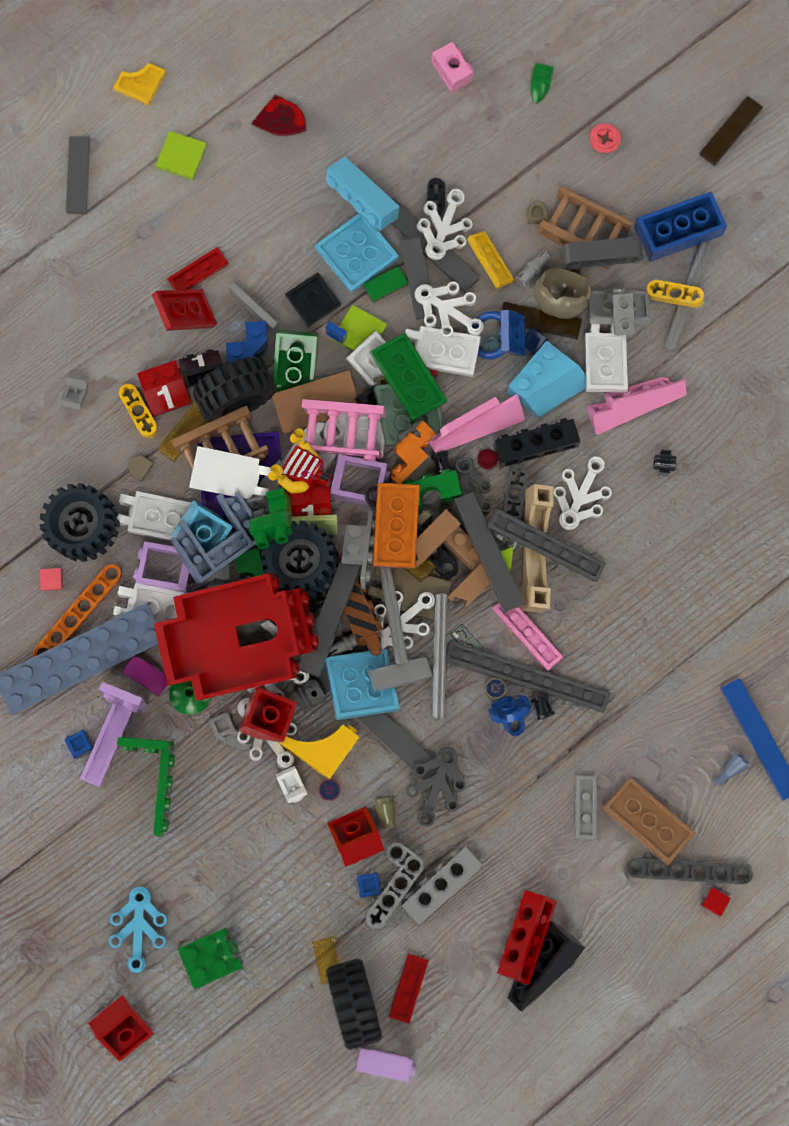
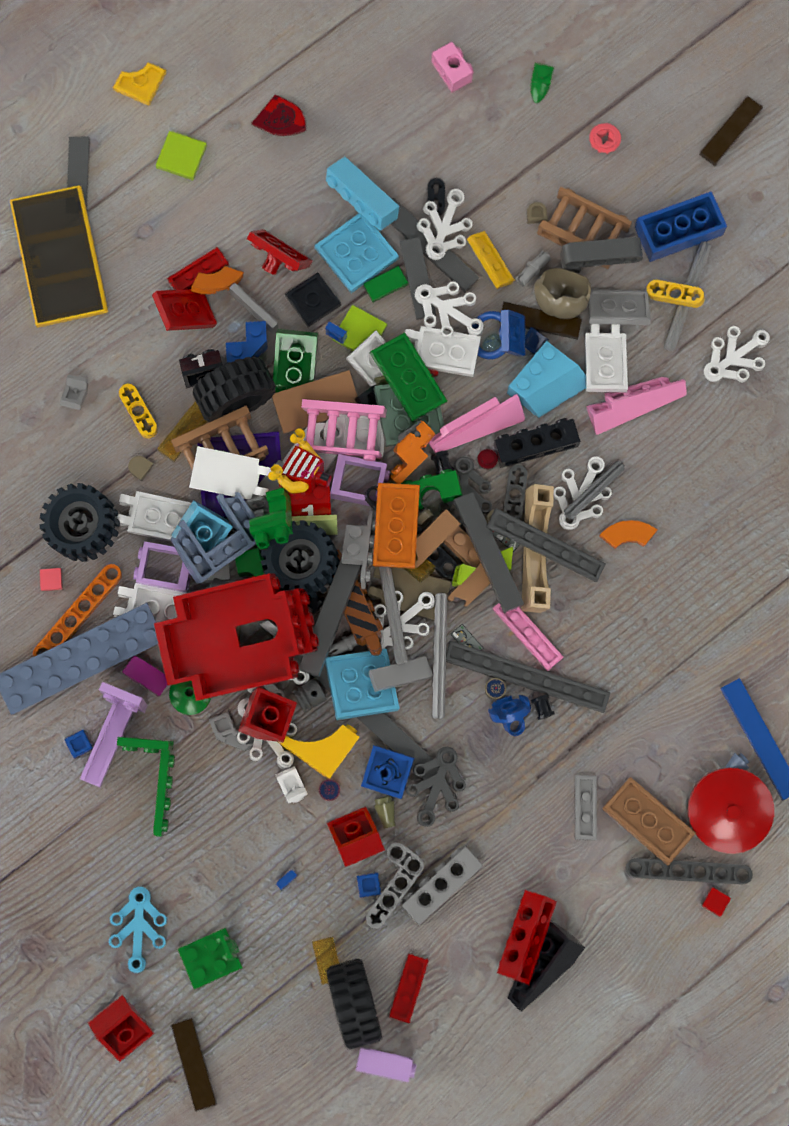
red slope [137,360,191,417] -> none
light grey bracket [607,288,635,336] -> none
black gear [653,450,676,476] -> none
none -> clear smoke door [10,186,108,328]
none -> dark brown tile [171,1018,217,1112]
none -> orange tile [191,266,244,294]
none -> red plate [246,229,313,275]
none -> blue tile [276,870,298,891]
none -> blue plate [361,745,415,799]
none -> lime slope [452,564,476,587]
none -> dark grey axle [564,461,625,520]
none -> orange tile [599,520,657,549]
none -> red dish [688,767,775,854]
none -> white plant [703,326,770,382]

